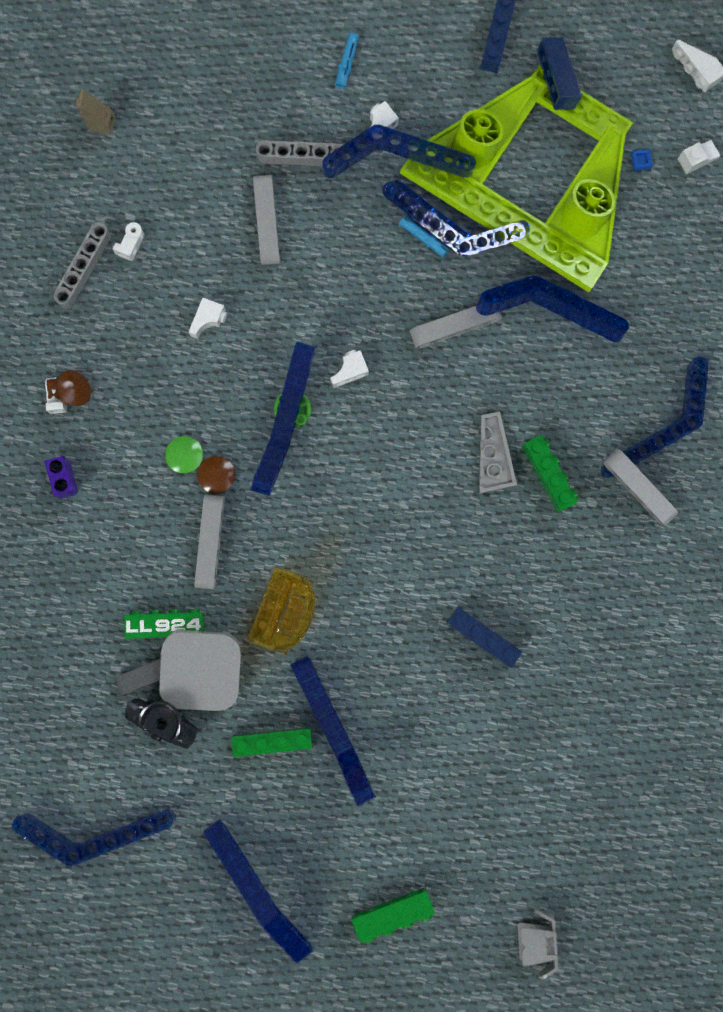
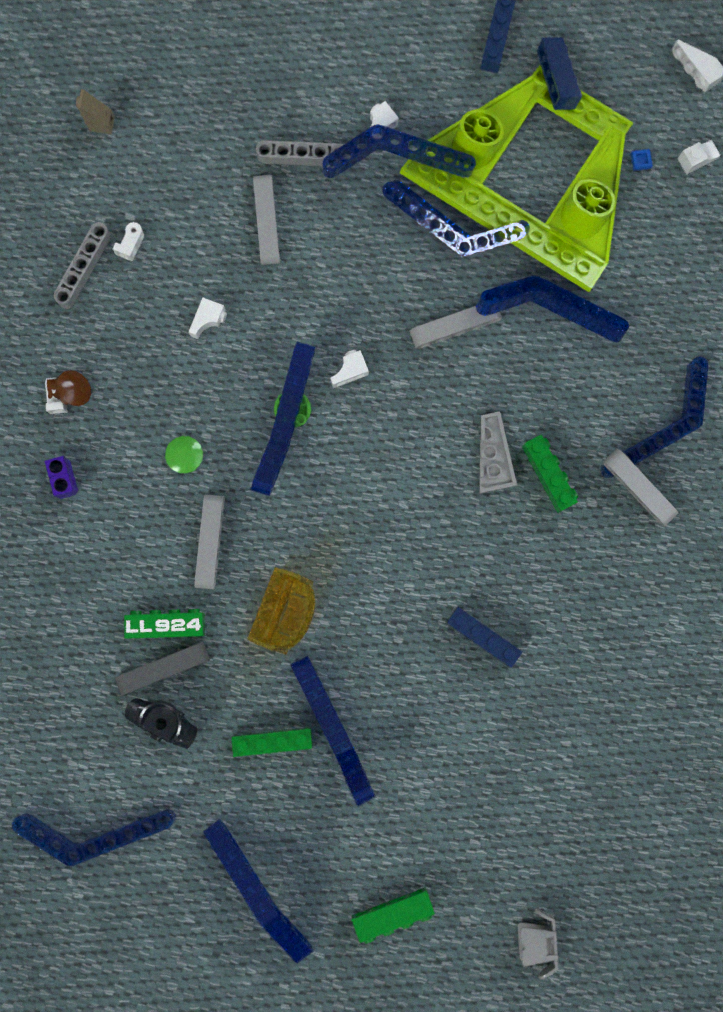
light grey tile [159,628,241,711] -> none
reddish brown dish [197,456,235,494] -> none
dark azure pin [334,33,359,89] -> none
dark azure pin [399,215,450,258] -> none

